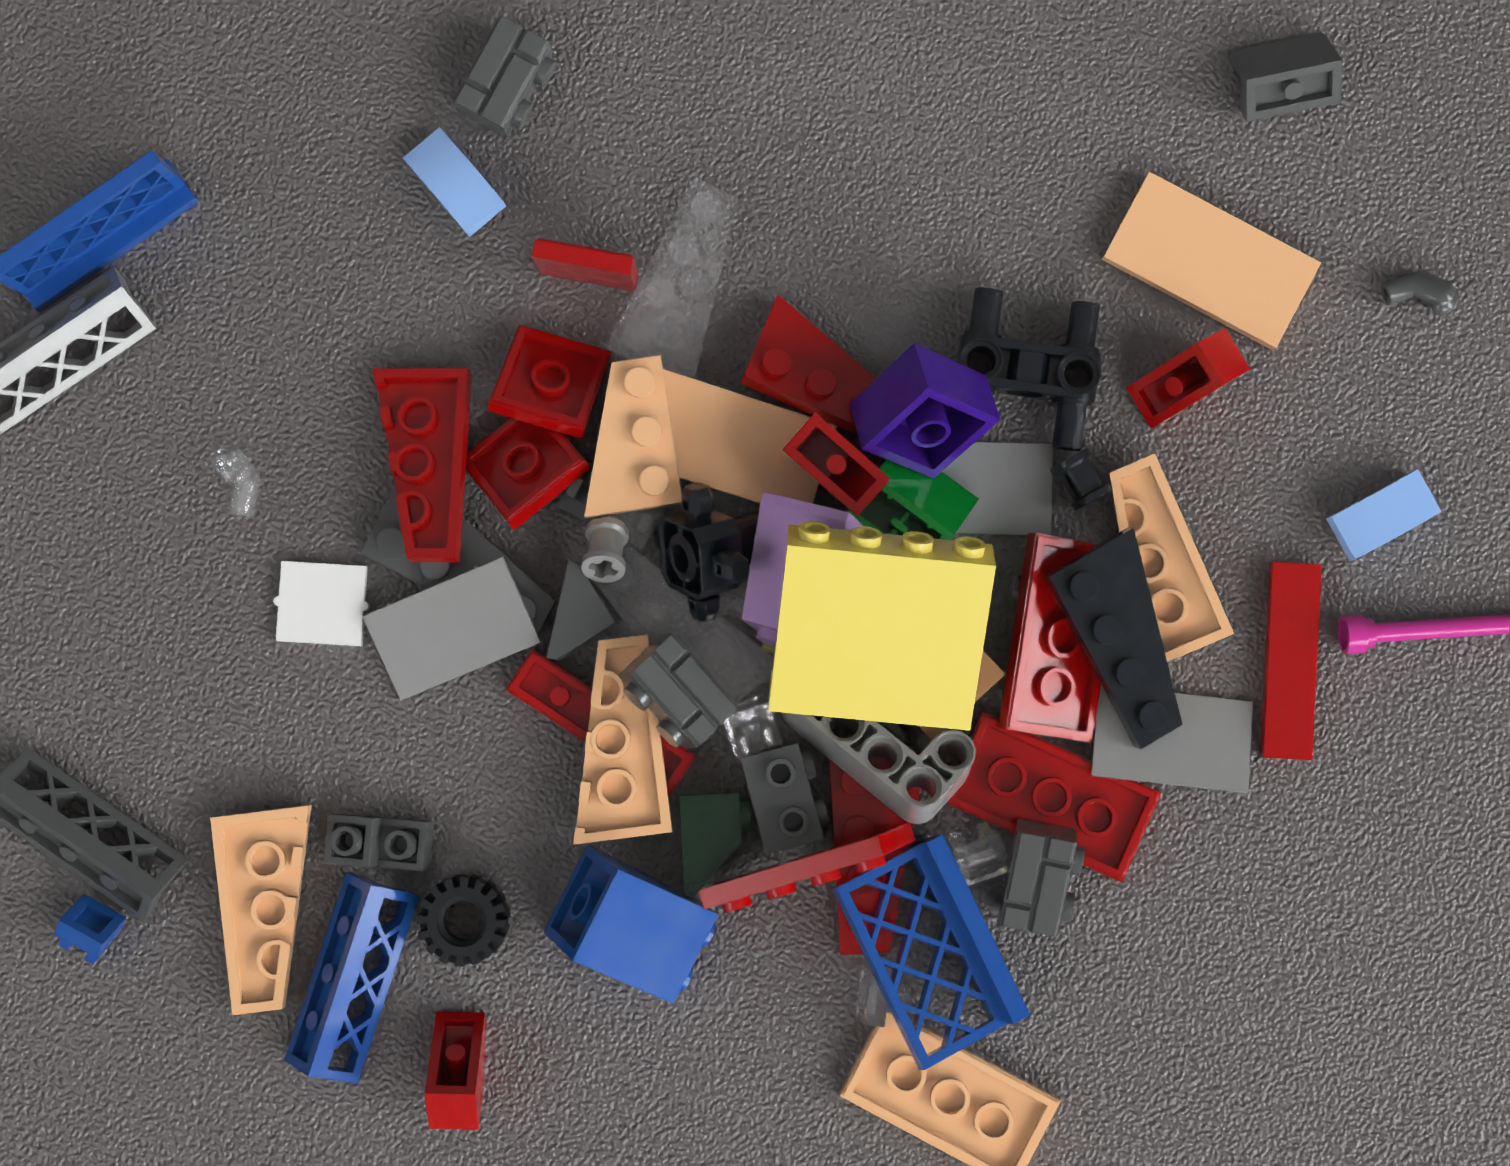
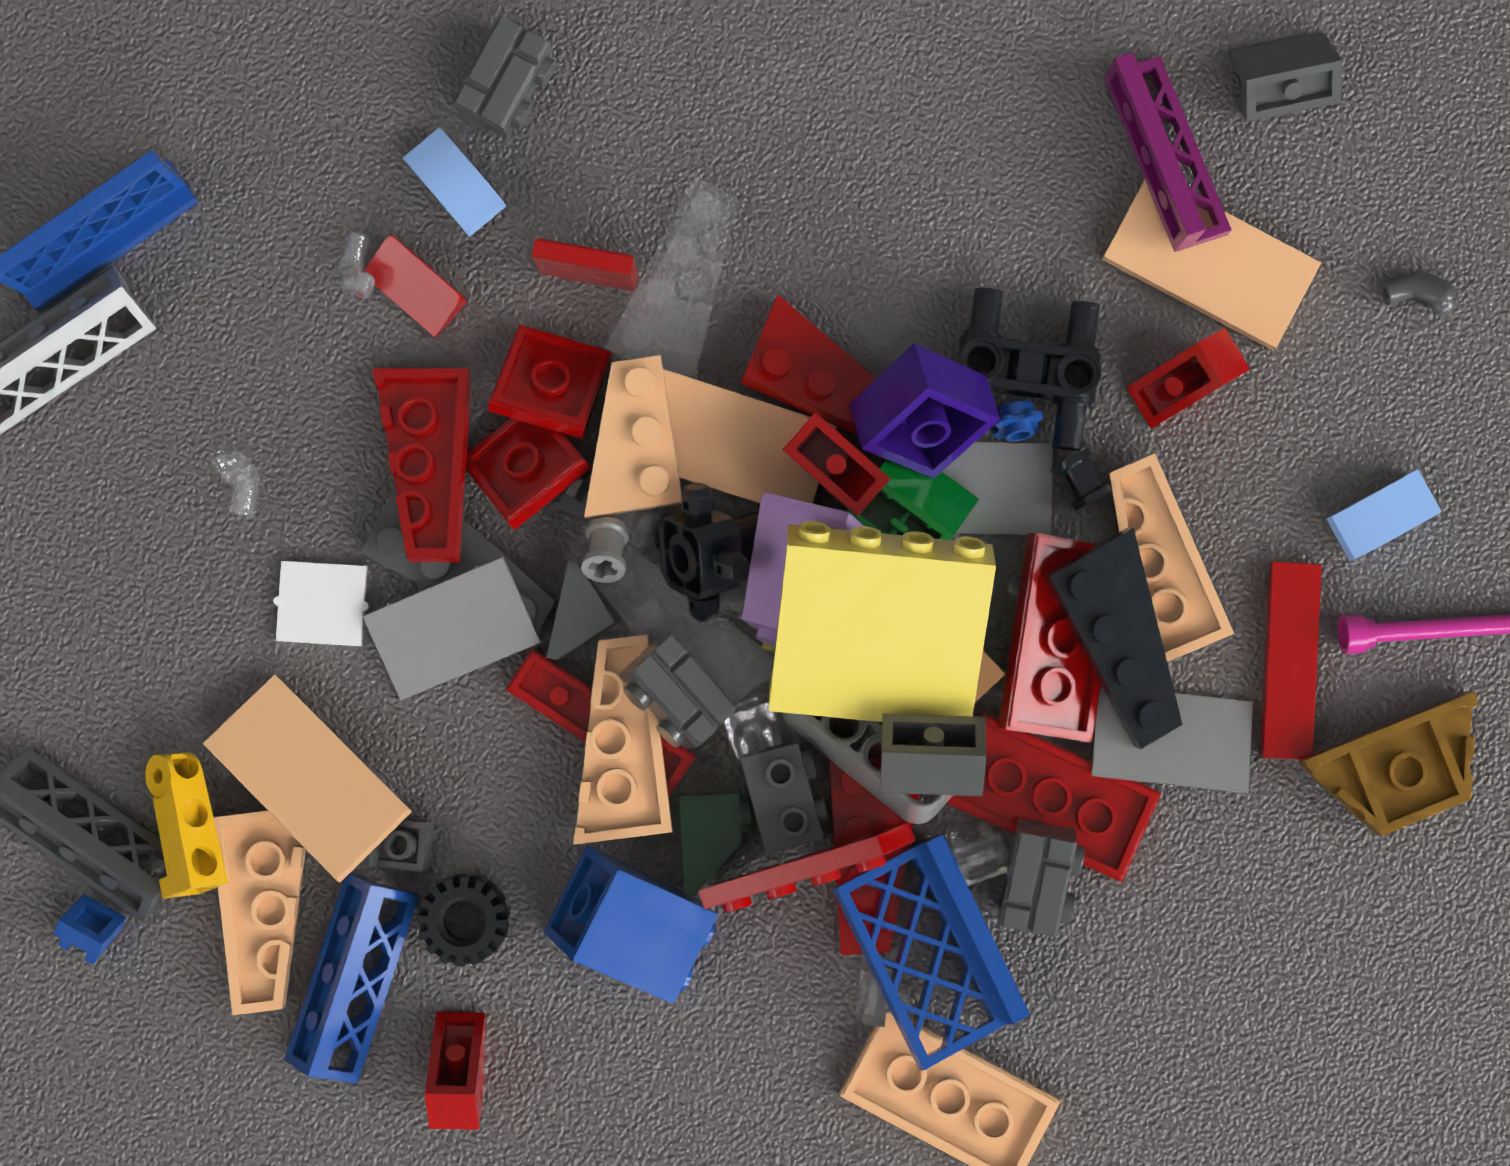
none -> yellow leg [145,752,229,899]
none -> light nougat tile [203,674,412,883]
none -> clear arm [339,232,375,299]
none -> slope [362,233,468,338]
none -> dark grey brick [880,714,986,796]
none -> blue plate [993,401,1043,442]
none -> magenta fence [1104,52,1232,252]
none -> pearl gold wing [1298,691,1477,836]

